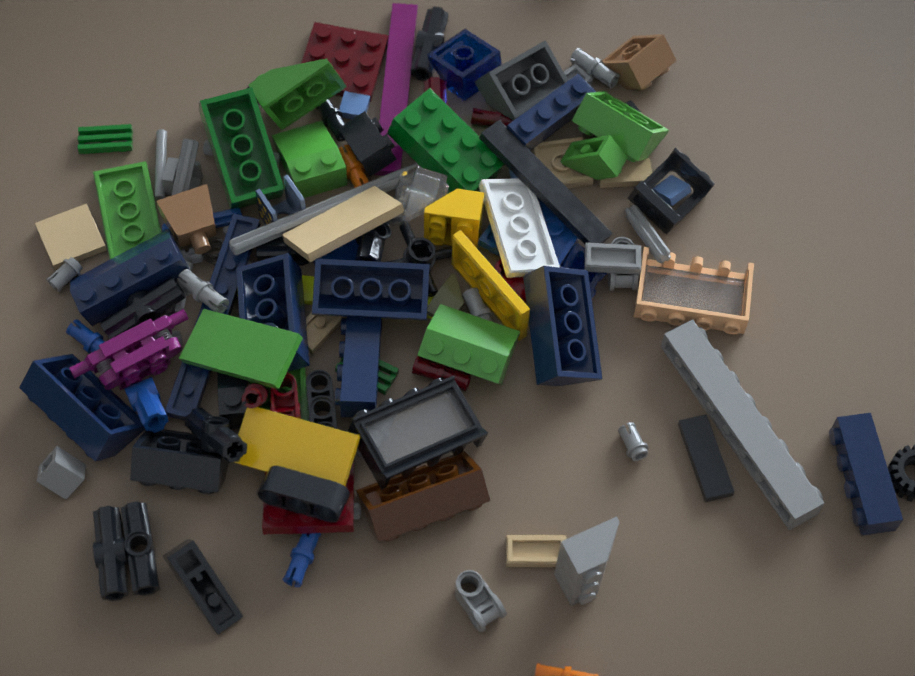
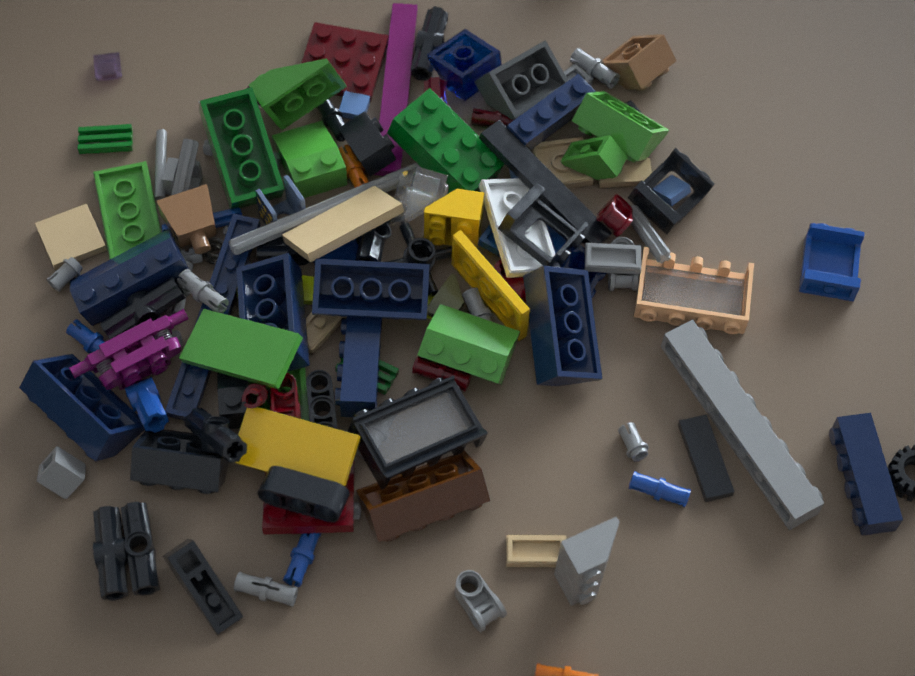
none -> clear purple tile [93,52,122,81]
none -> light grey pin [234,572,298,607]
none -> black window [498,183,589,267]
none -> dark red piece [596,194,633,237]
none -> blue pin [628,471,691,507]
none -> blue panel [799,223,865,302]

